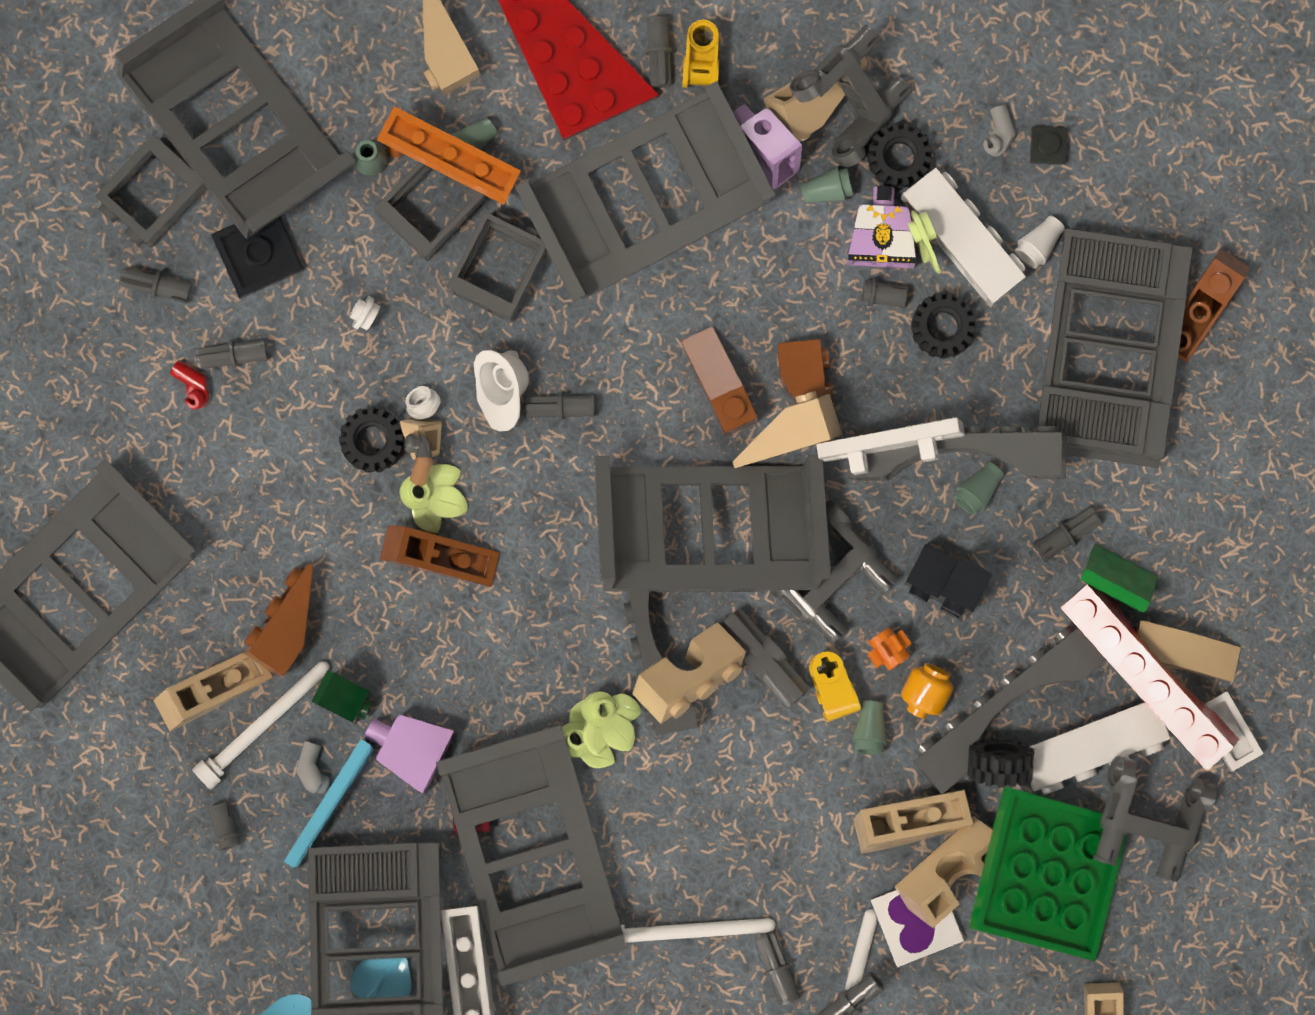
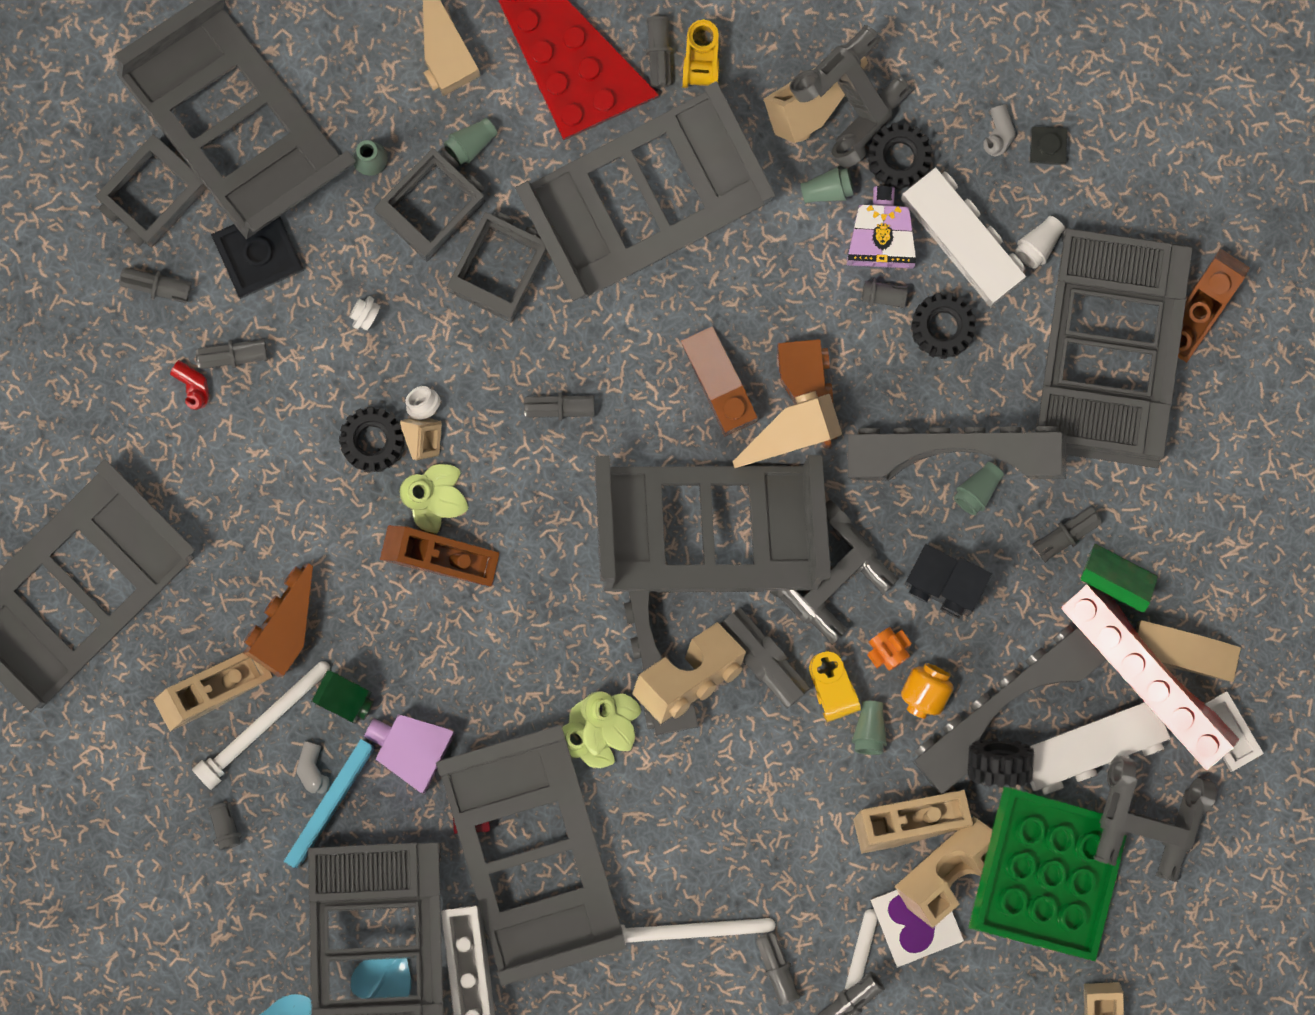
orange piece [377,106,521,205] -> none
arm [404,434,433,486] -> none
white piece [474,350,529,431] -> none
lavender torso [733,104,802,190] -> none
white hinge [816,418,965,475] -> none
yellowish green plate [907,210,942,274] -> none

